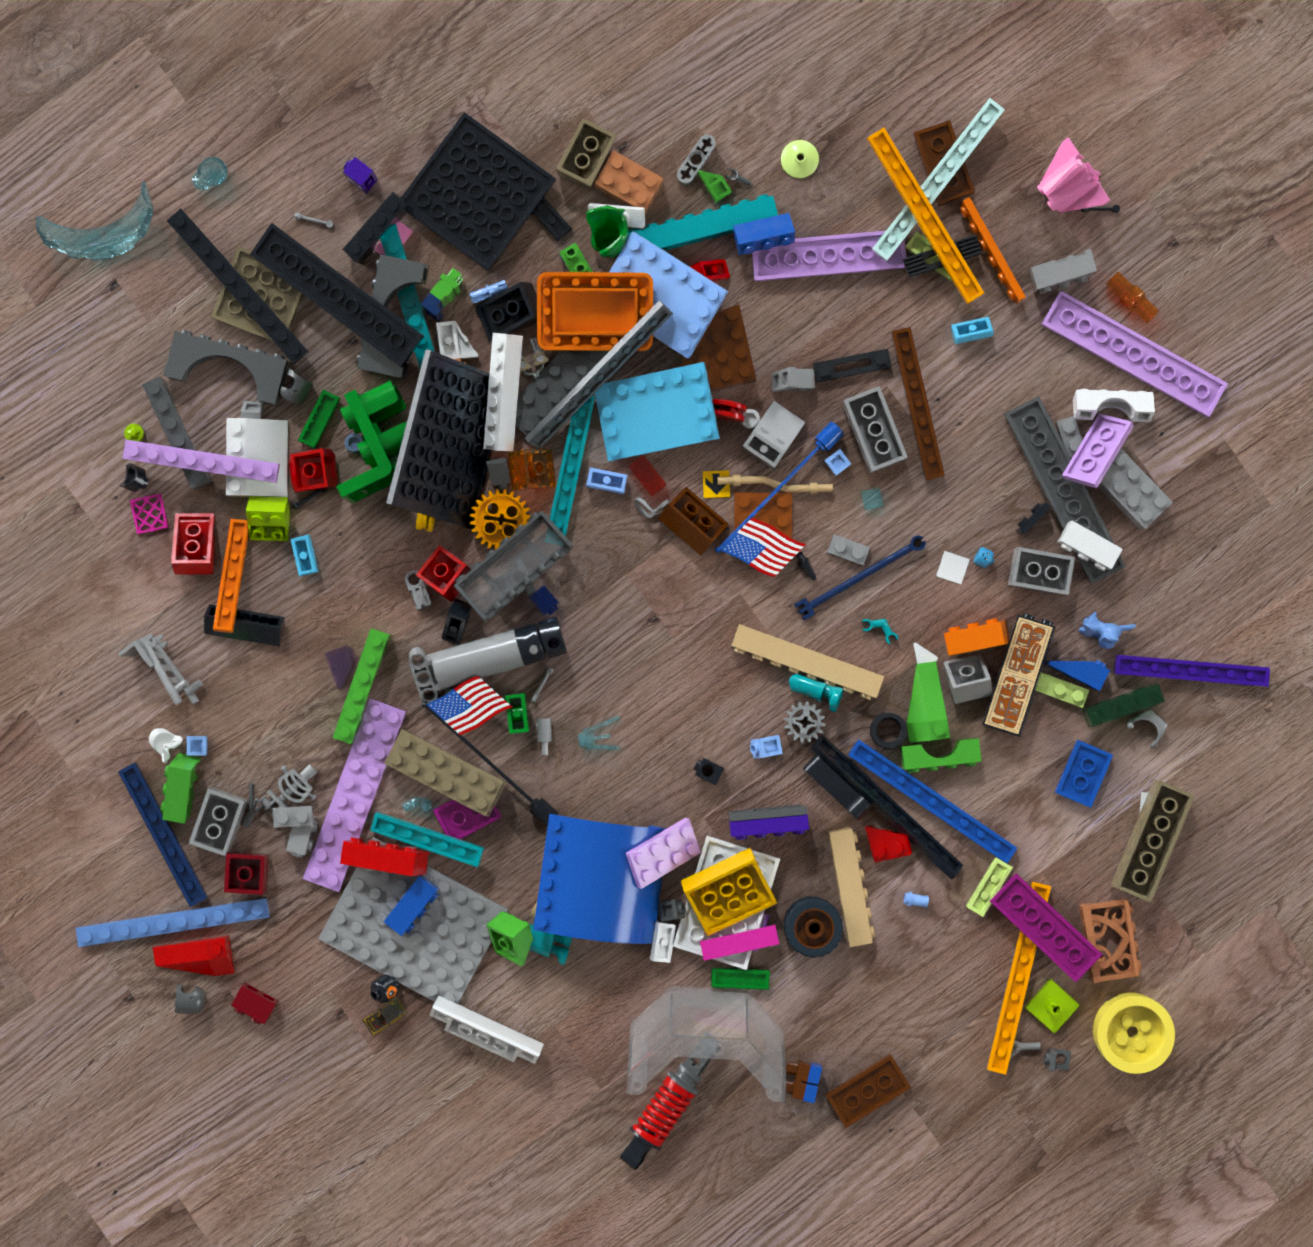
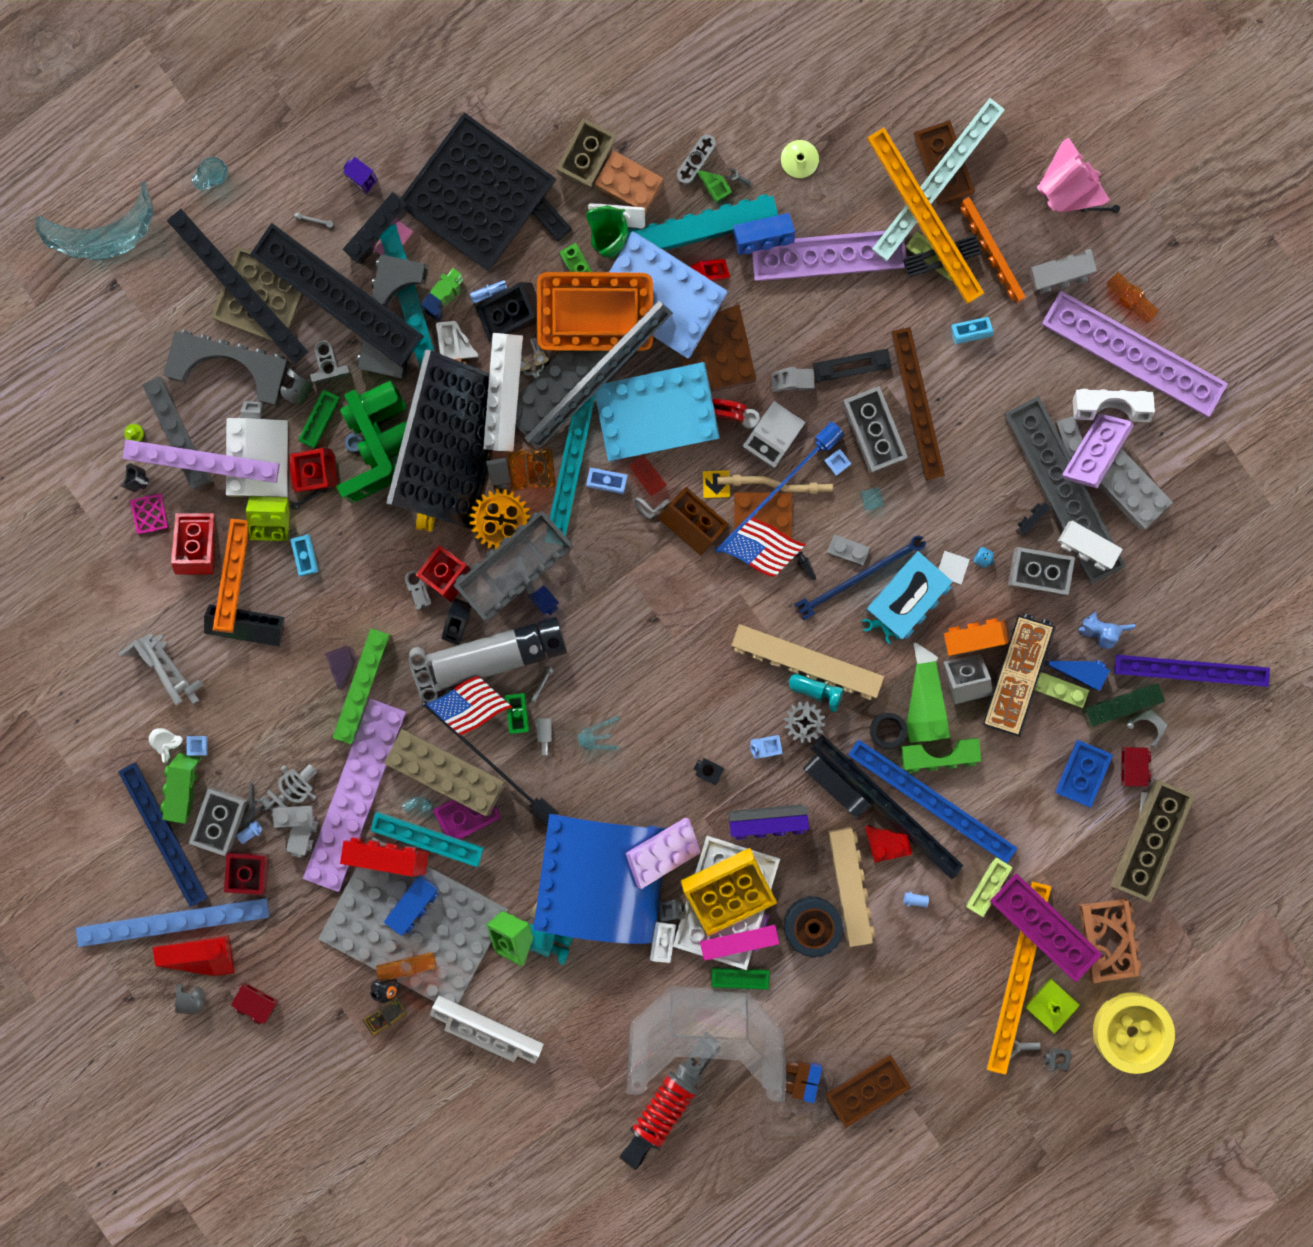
none -> light blue pin [236,821,262,844]
none -> light grey tile [310,341,352,384]
none -> clear orange piece [376,952,437,982]
none -> medium azure panel [866,551,953,640]
none -> dark red brick [1121,747,1151,786]

